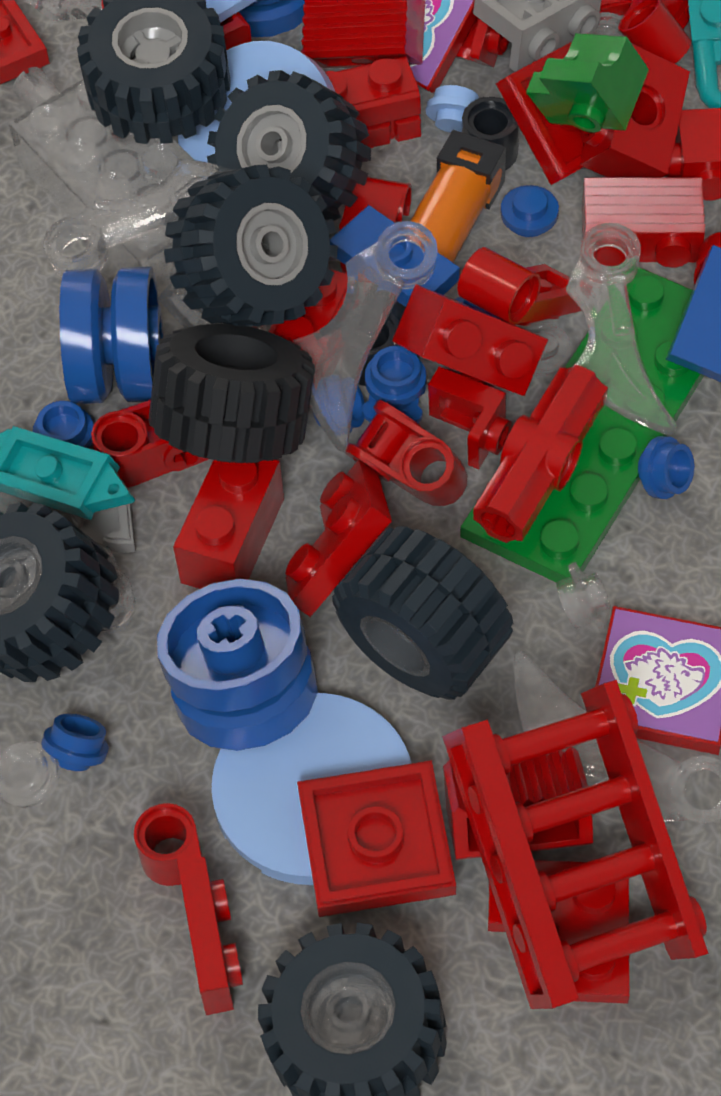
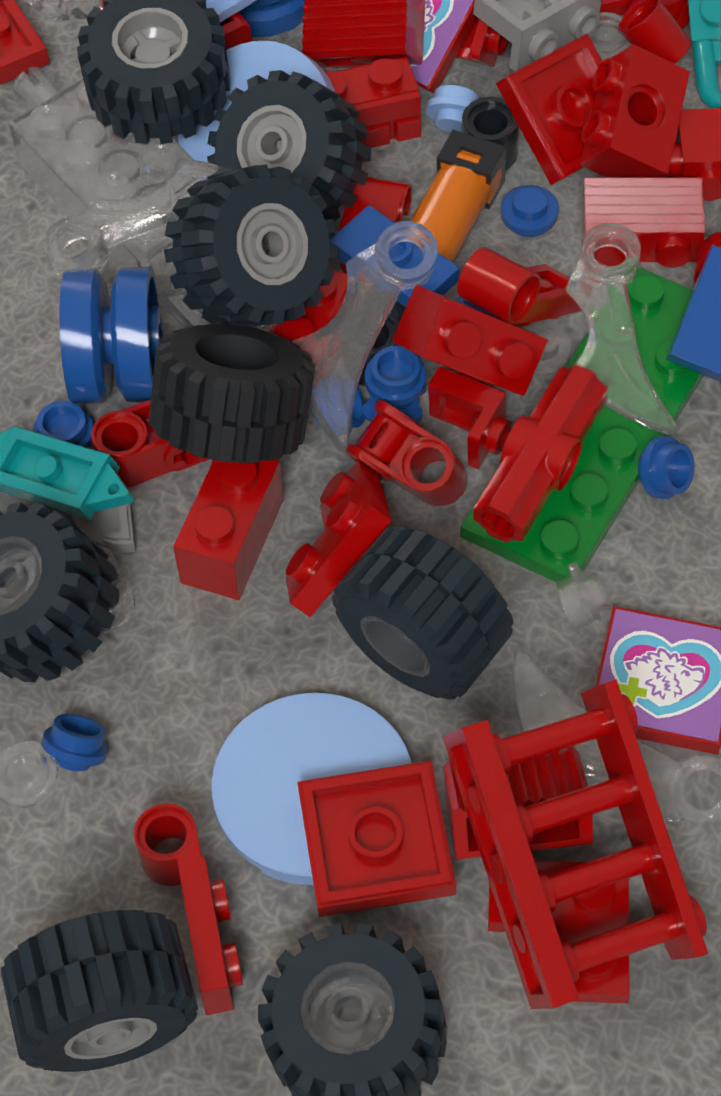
blue wheel [157,579,318,751] -> none
green brick [526,33,649,132] -> none
none -> black wheel [1,910,198,1072]

